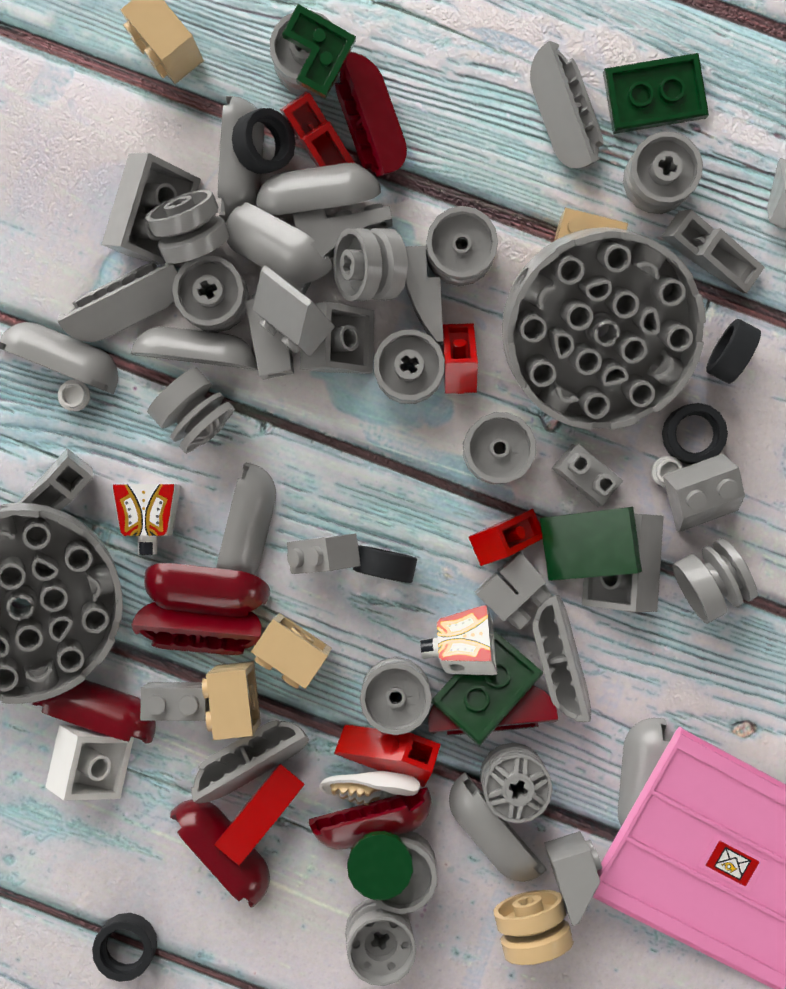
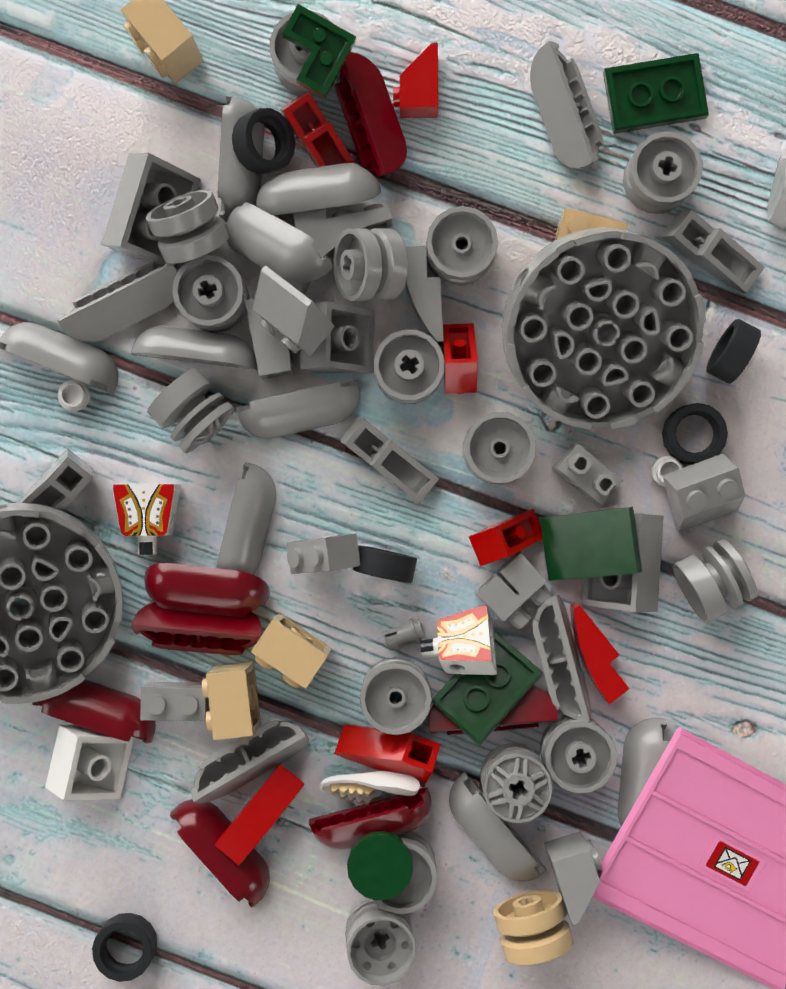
none -> light grey brick [236,380,360,439]
none -> light grey slope [340,416,439,504]
none -> light grey pin [383,618,426,651]
none -> red slope [393,43,438,118]
none -> light grey wheel [540,715,617,794]
none -> red slope [570,602,630,705]

